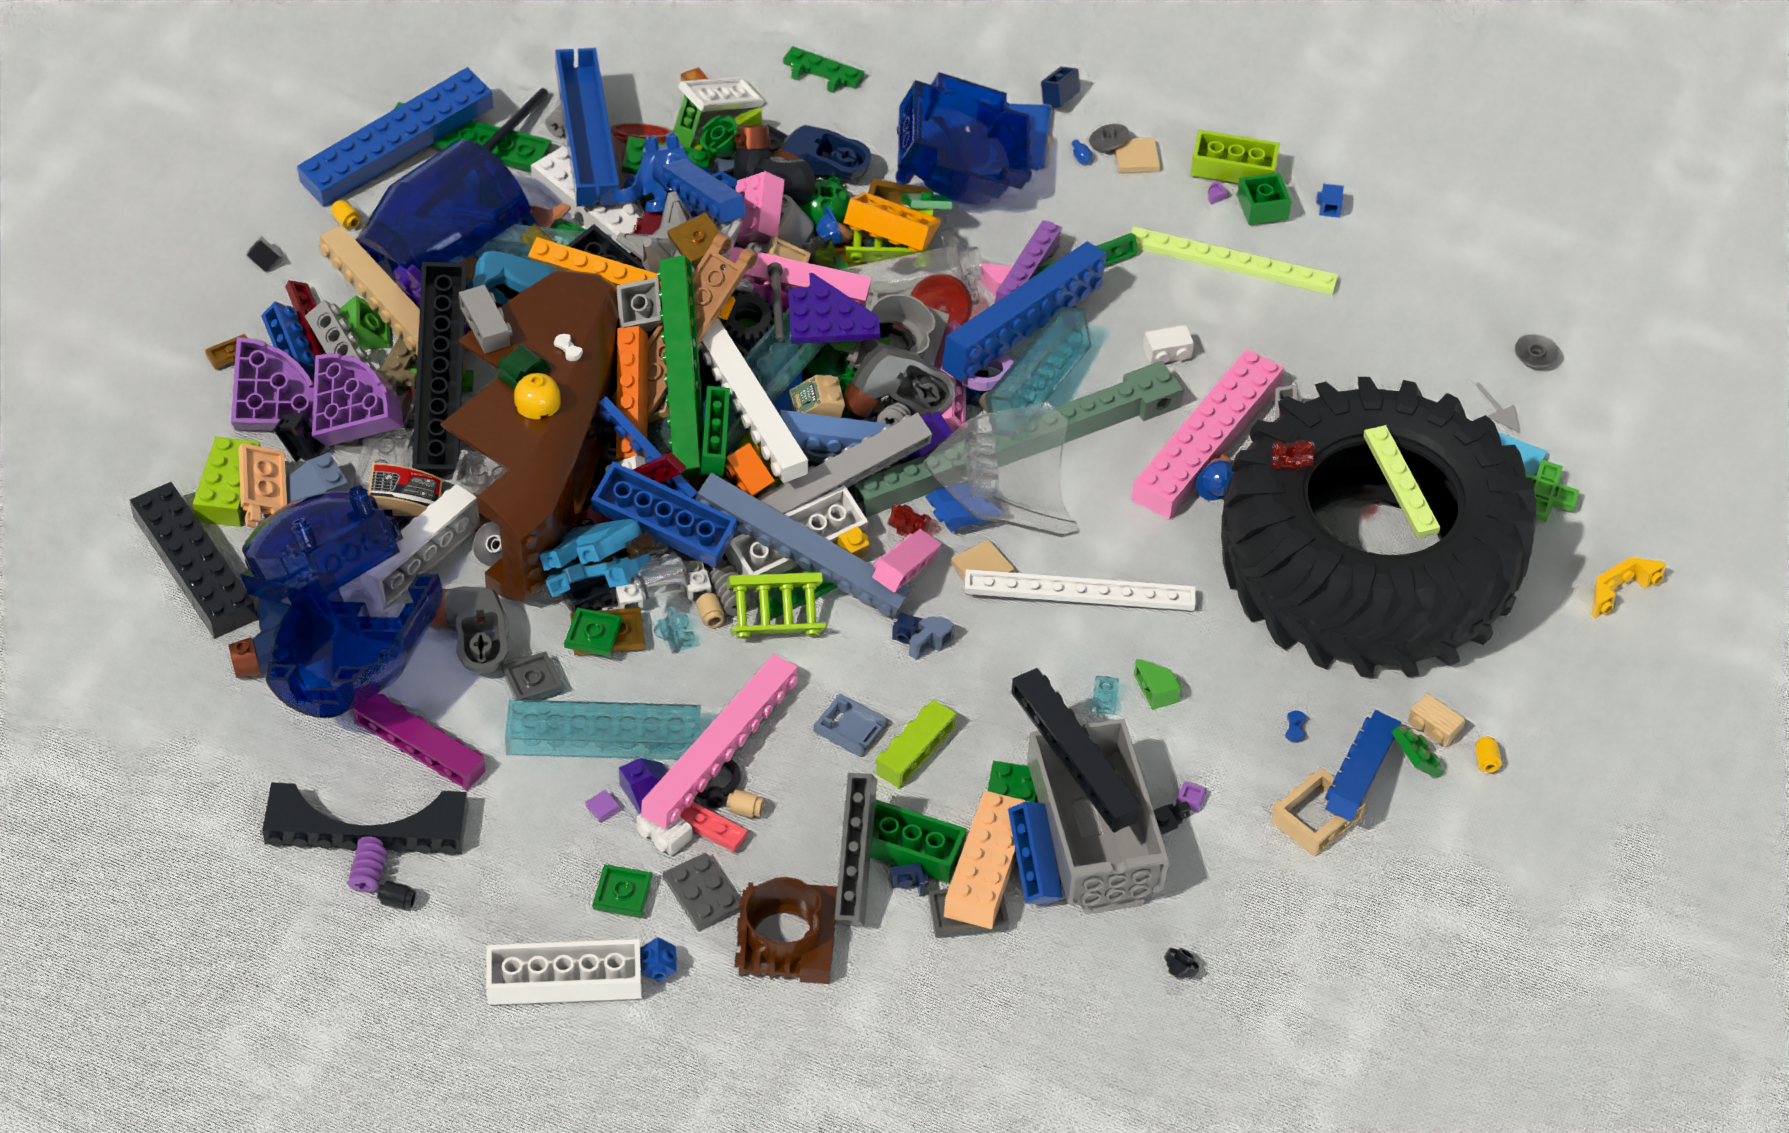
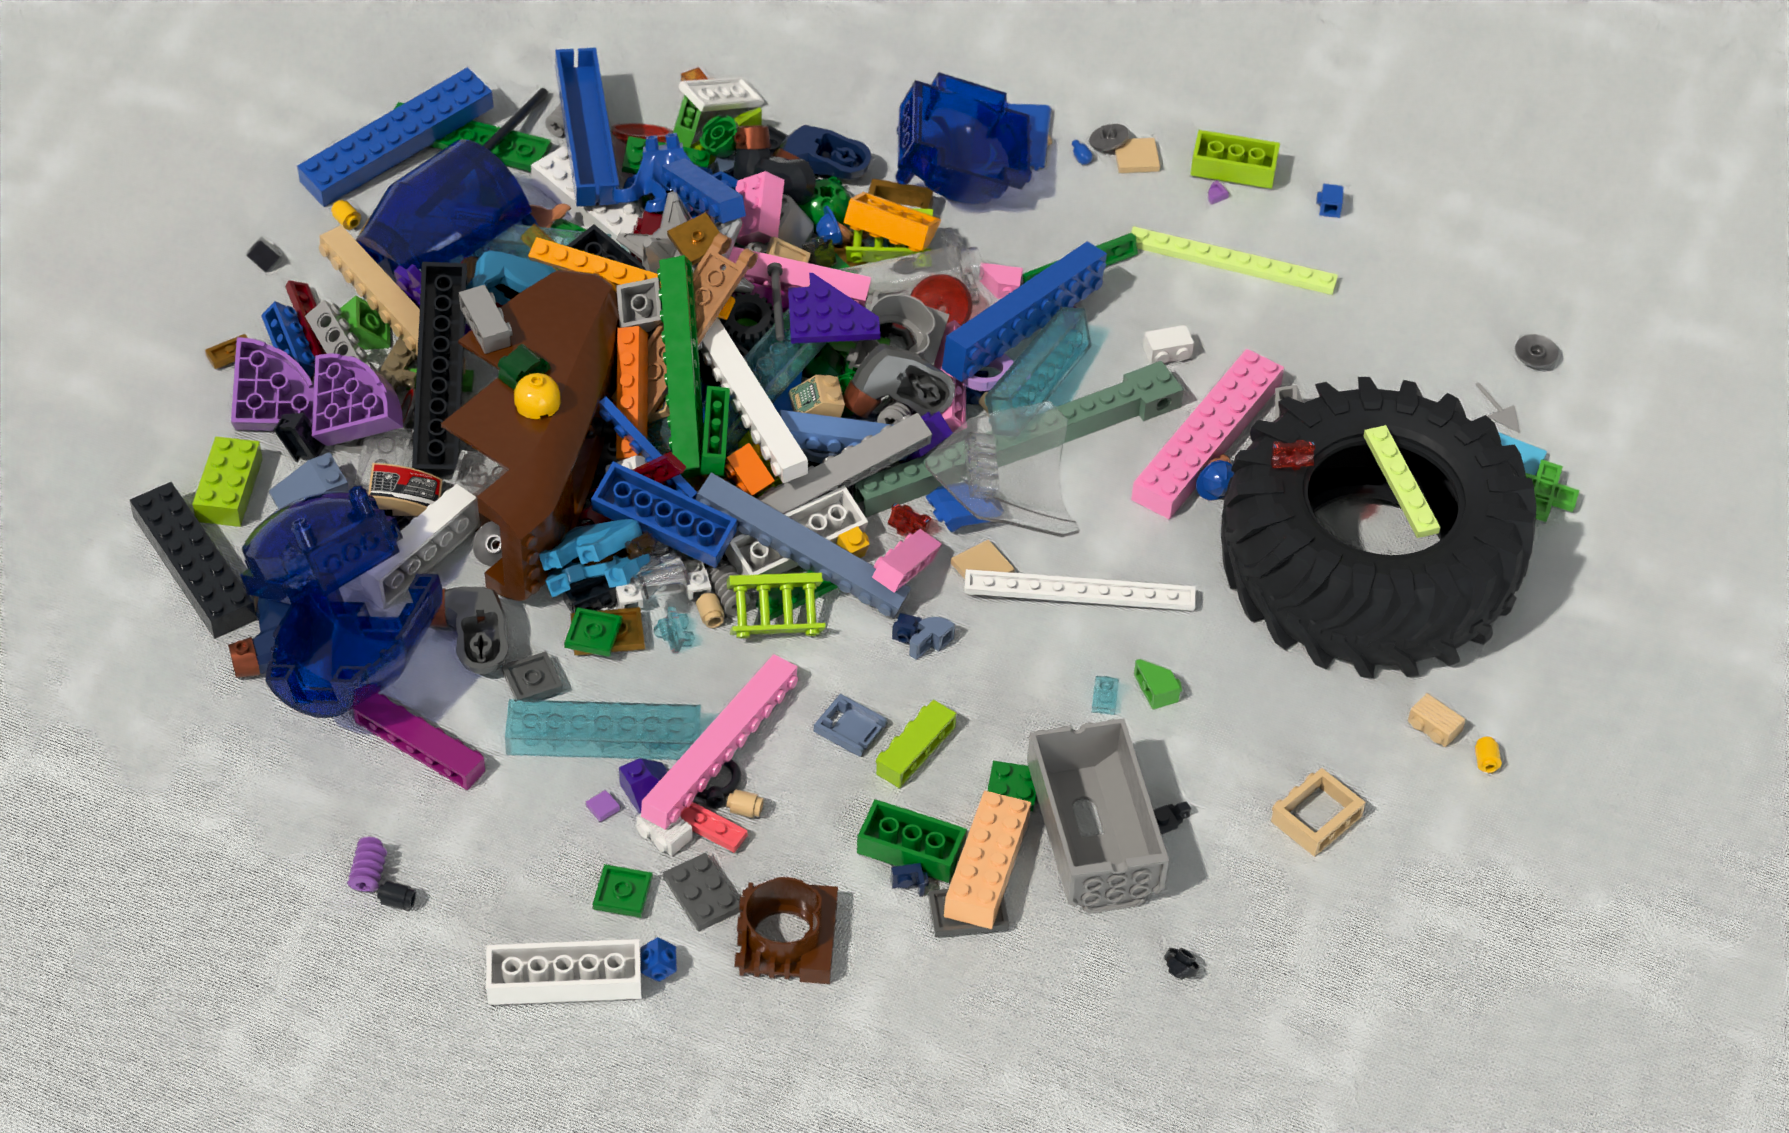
light nougat tile [238,443,287,532] -> none
black arch [262,782,468,855] -> none
white piece [554,334,583,361] -> none
green hinge [783,46,864,93] -> none
dark grey brick [834,773,877,926] -> none
green plate [901,192,952,210] -> none
medium lavender arch [995,220,1062,303] -> none
blue brick [1008,801,1063,905] -> none
black brick [1011,667,1142,833] -> none
dark blue brick [1041,66,1080,108] -> none
medium lavender tile [1176,781,1207,812] -> none
green brick [1237,173,1291,225] -> none
blue piece [1285,711,1307,743] -> none
blue brick [1325,710,1401,822] -> none
green plate [1391,726,1444,778] -> none
yellow slope [1592,557,1666,618] -> none

